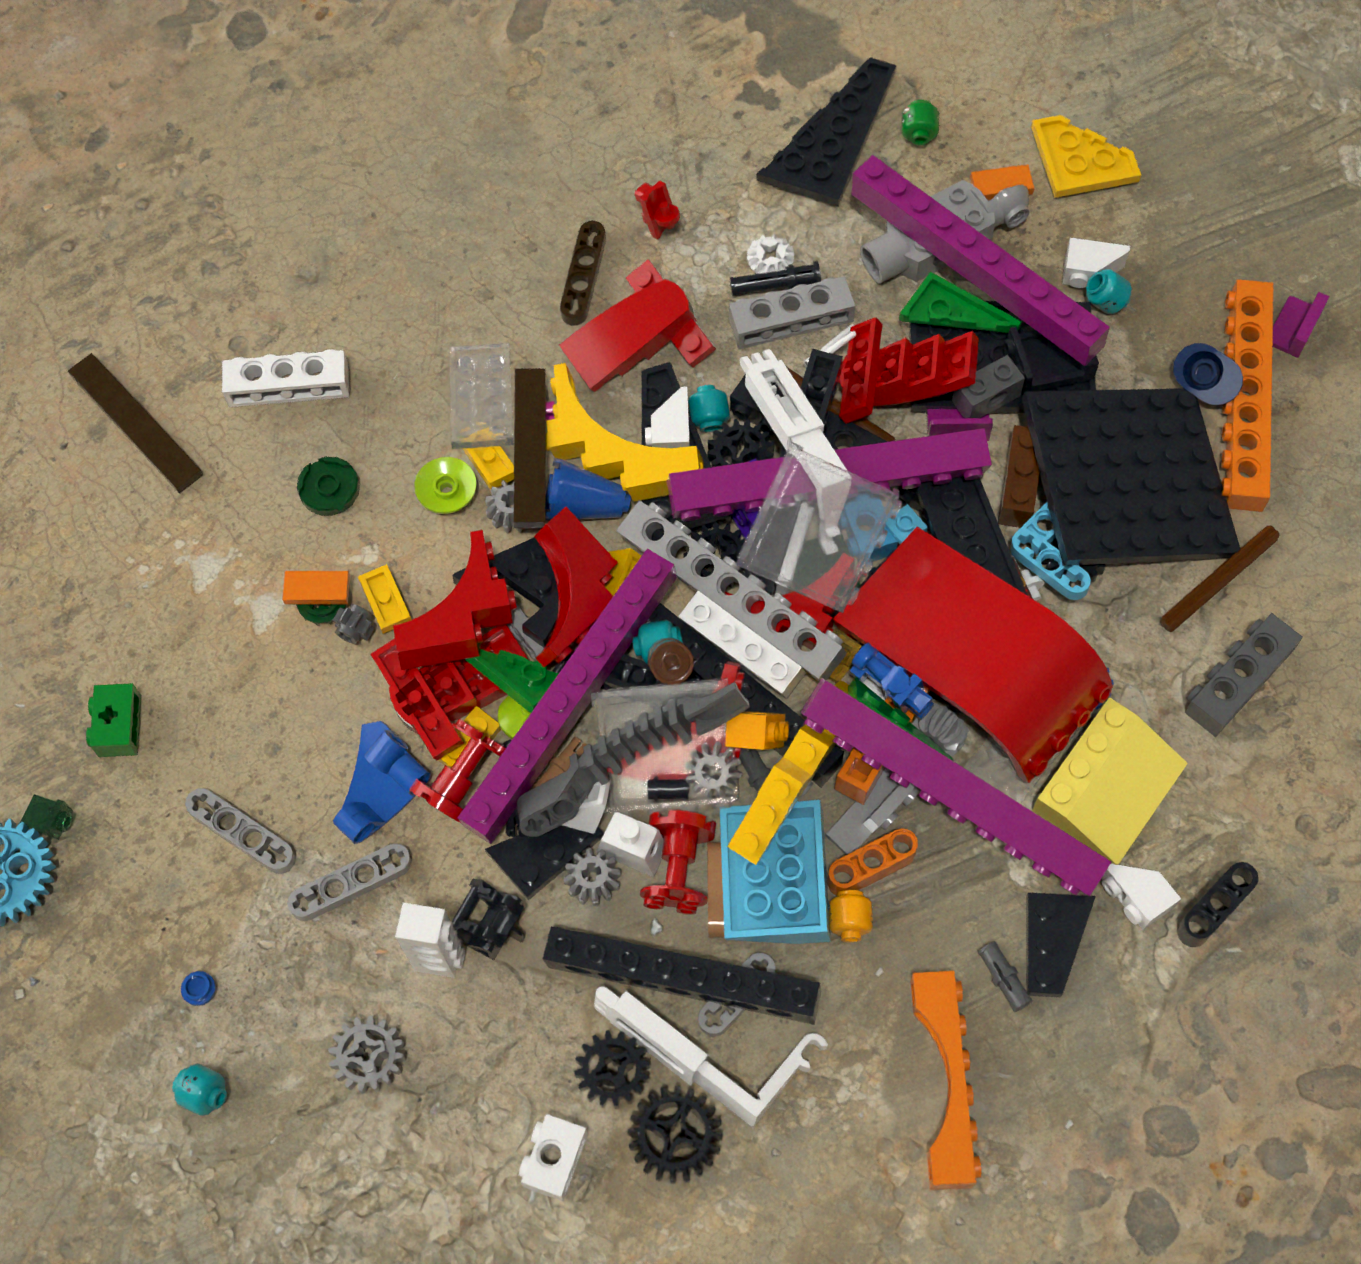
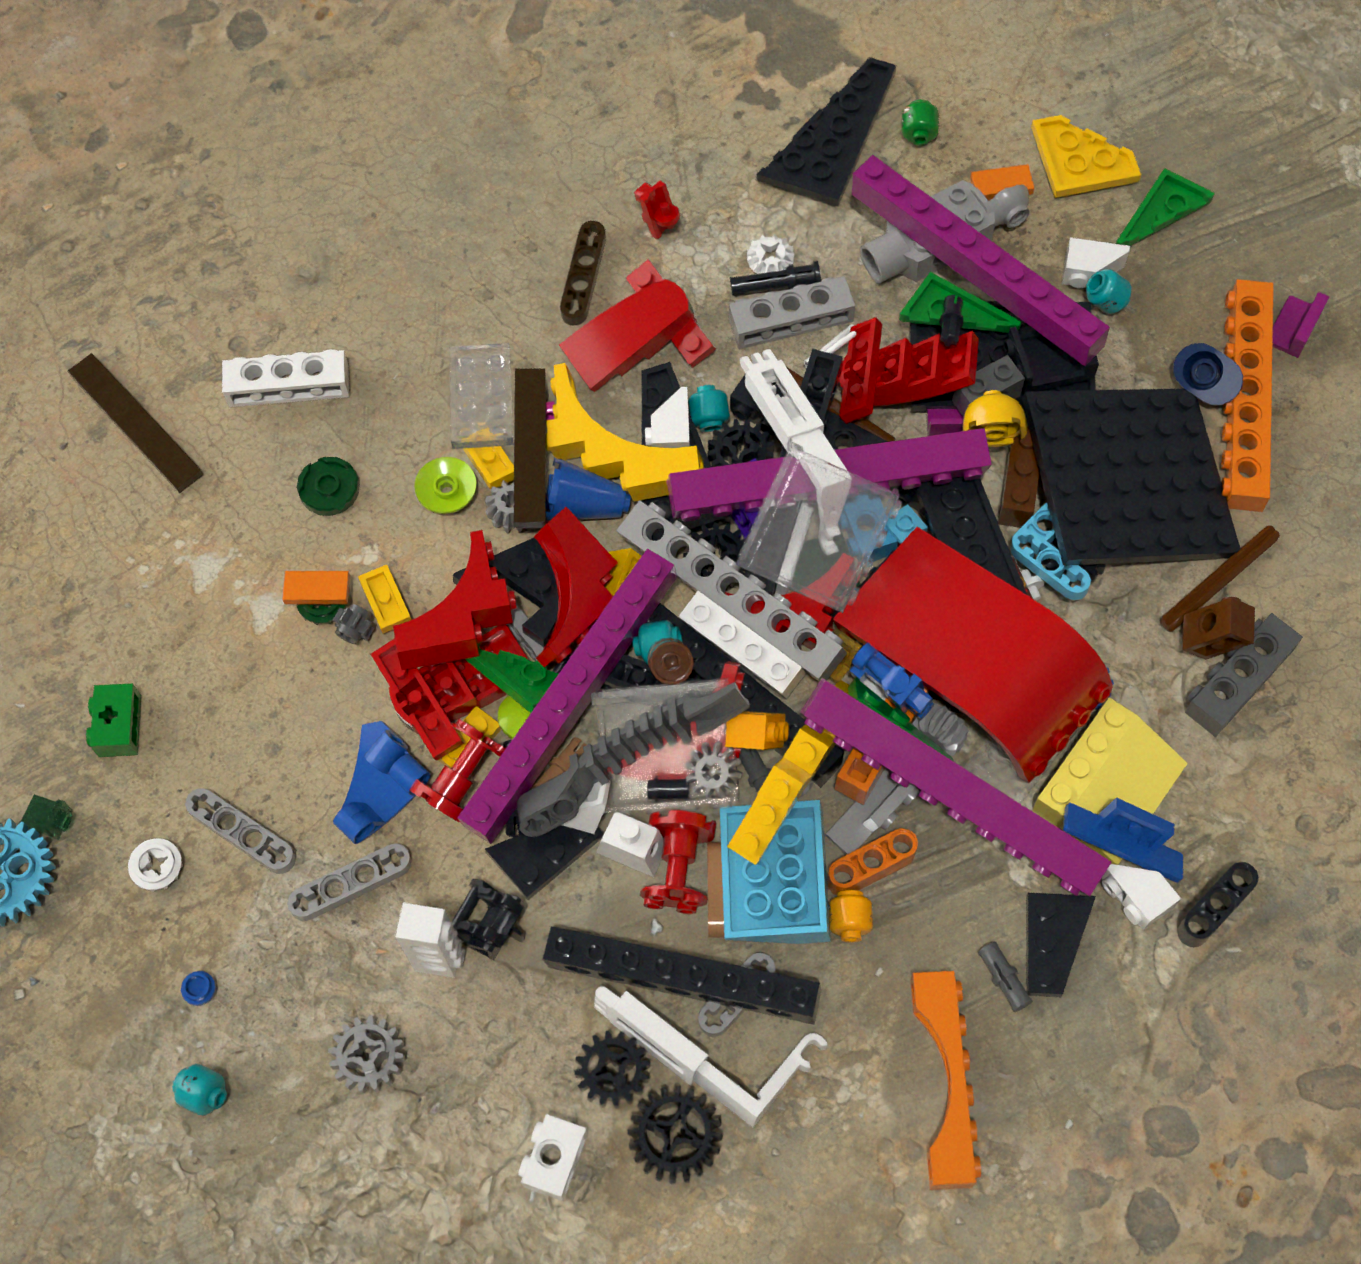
light grey gear [564,847,621,906] -> none
none -> white gear [128,838,183,892]
none -> black axle [939,295,964,347]
none -> yellow cylinder [963,390,1027,447]
none -> blue bracket [1063,797,1183,883]
none -> green wing [1115,168,1215,246]
none -> reddish brown brick [1182,597,1255,660]

